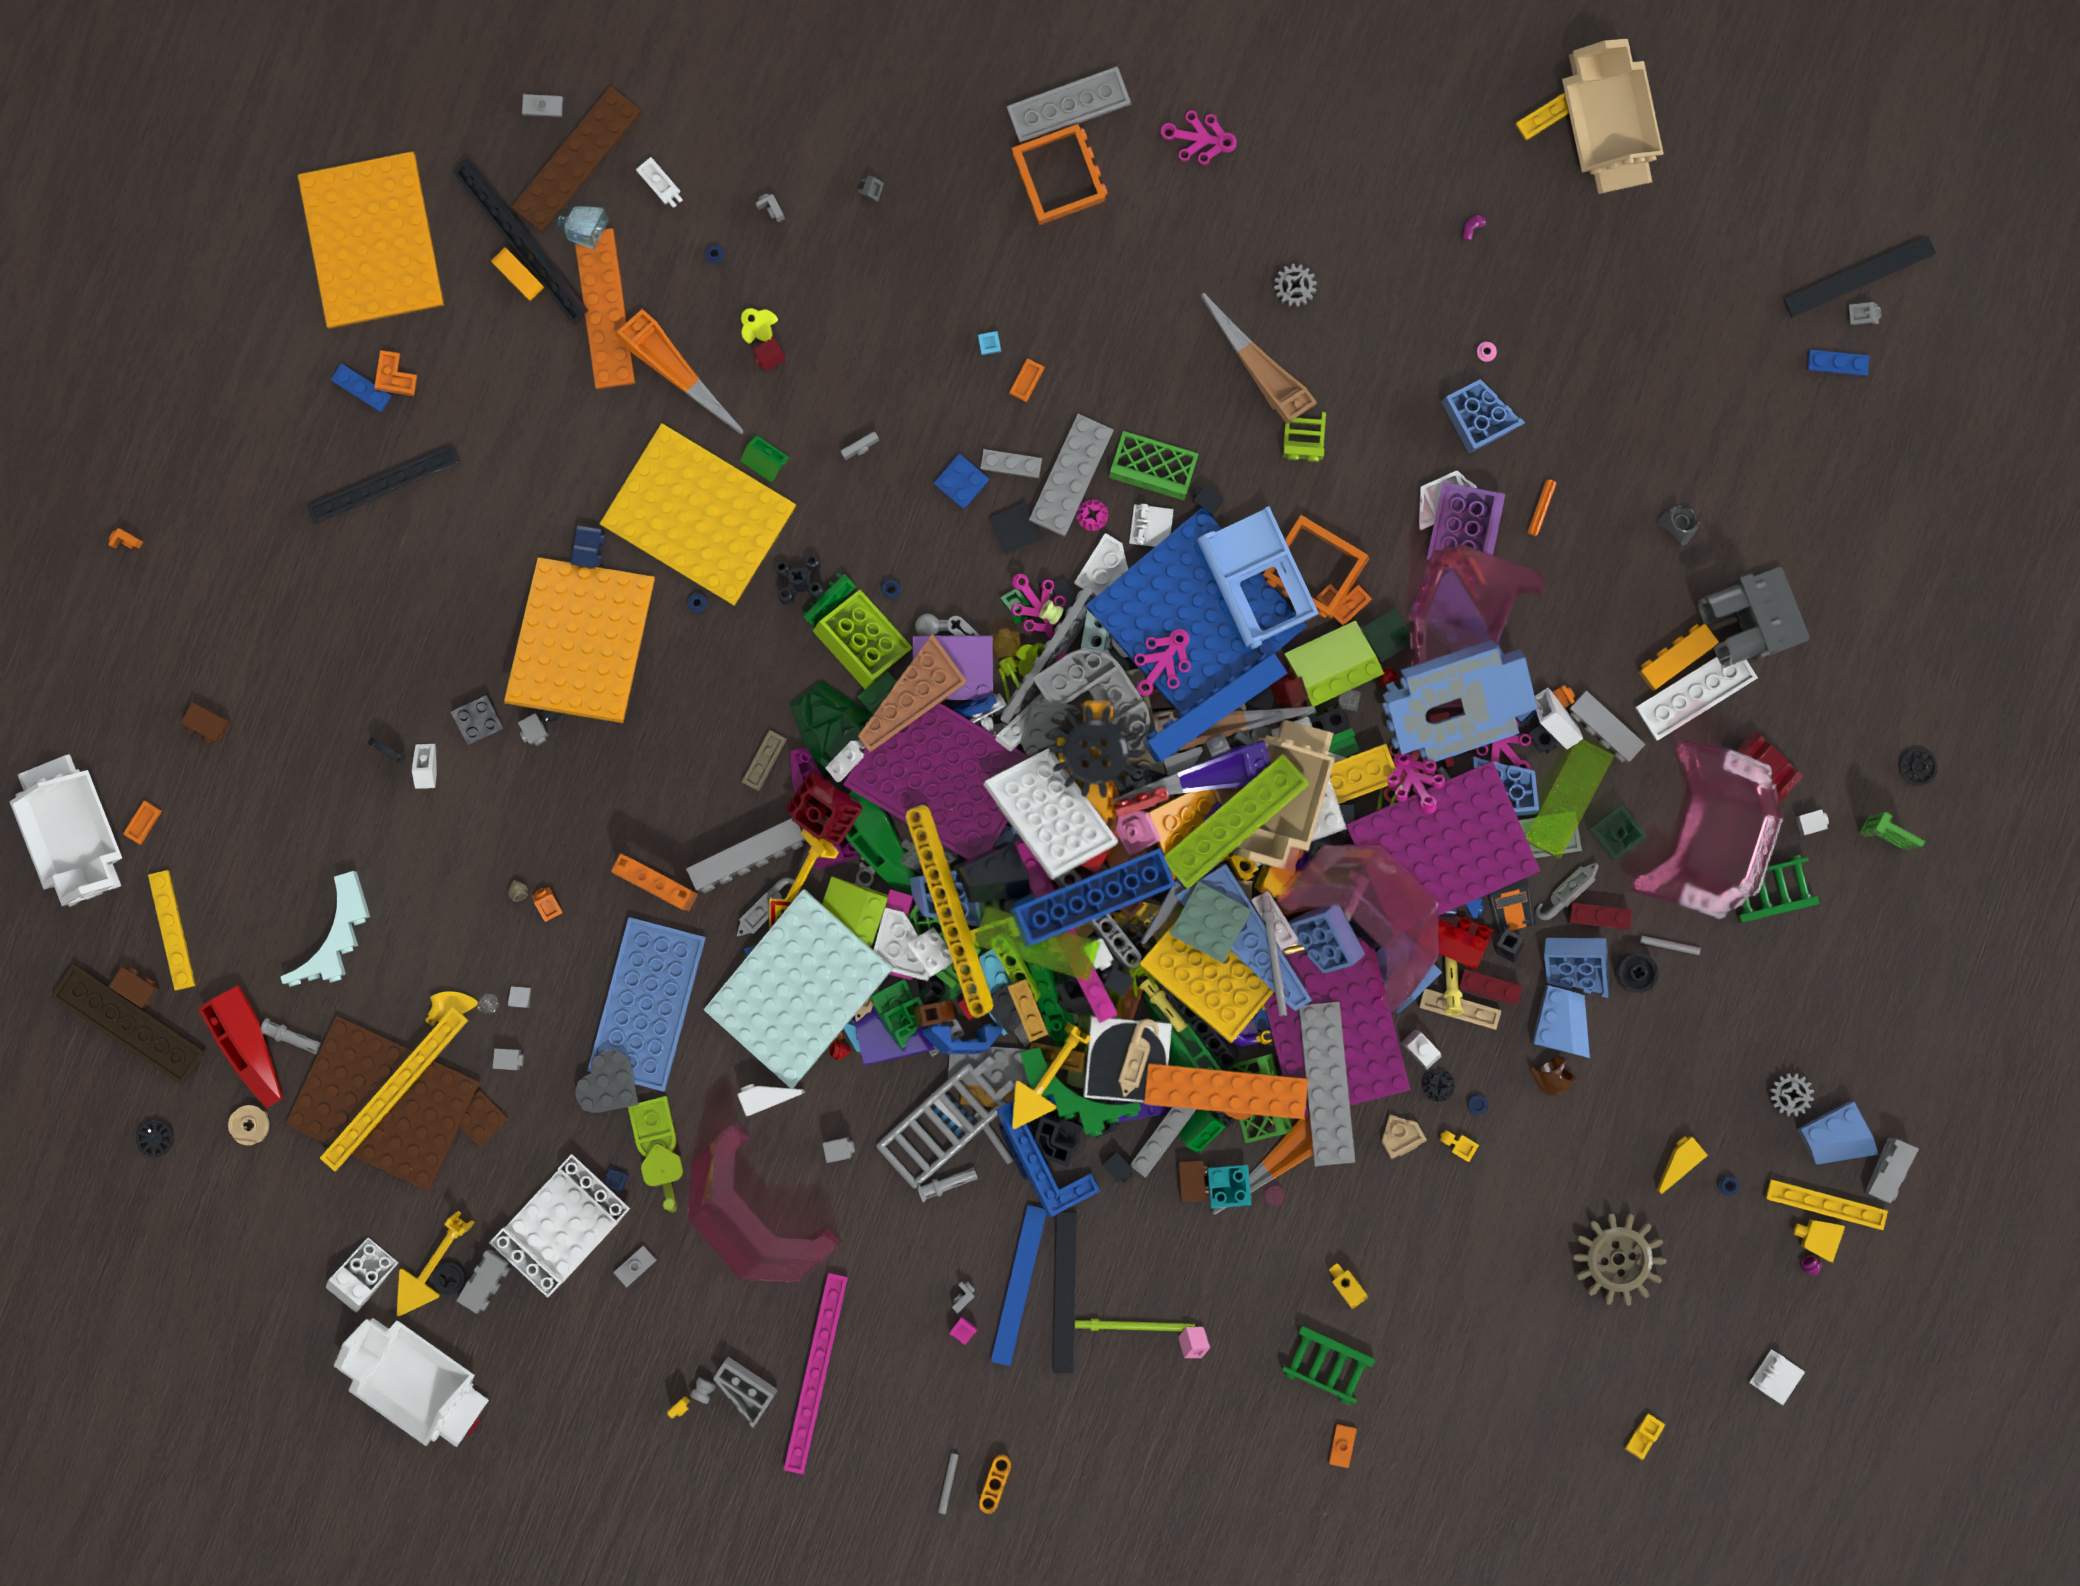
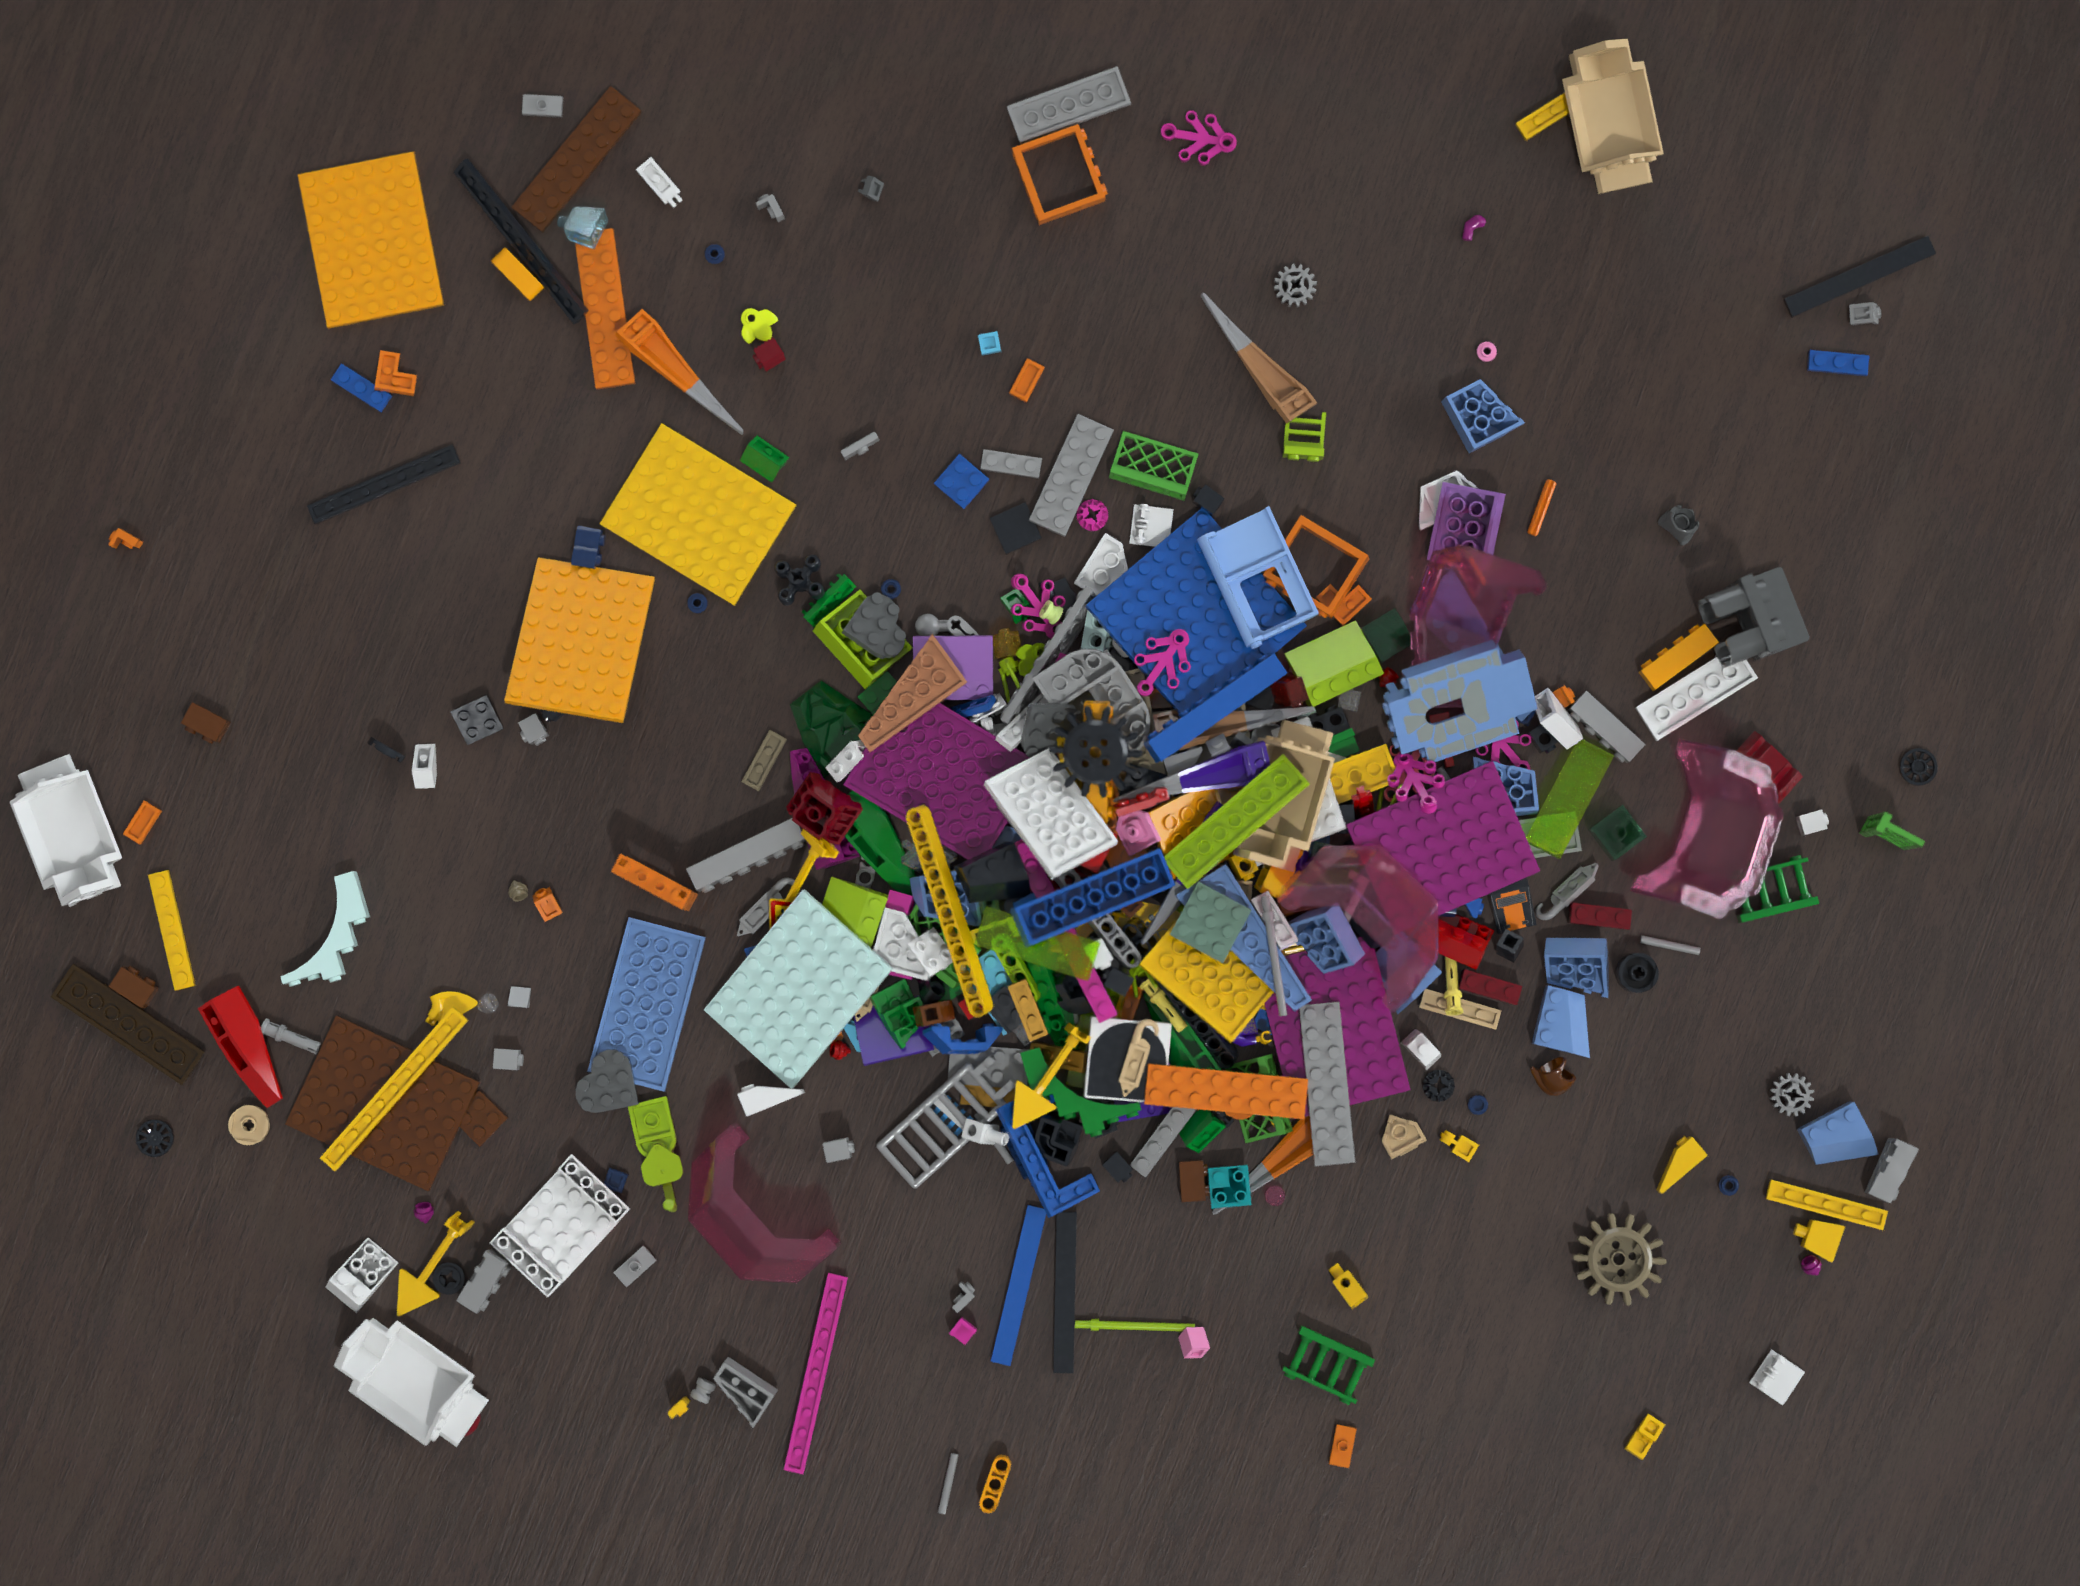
light grey pin [917,1167,978,1203] -> none
none -> magenta plate [414,1202,434,1224]
none -> dark grey plate [842,592,906,659]
none -> white bracket [962,1119,1009,1146]
none -> red hinge [1351,785,1374,818]

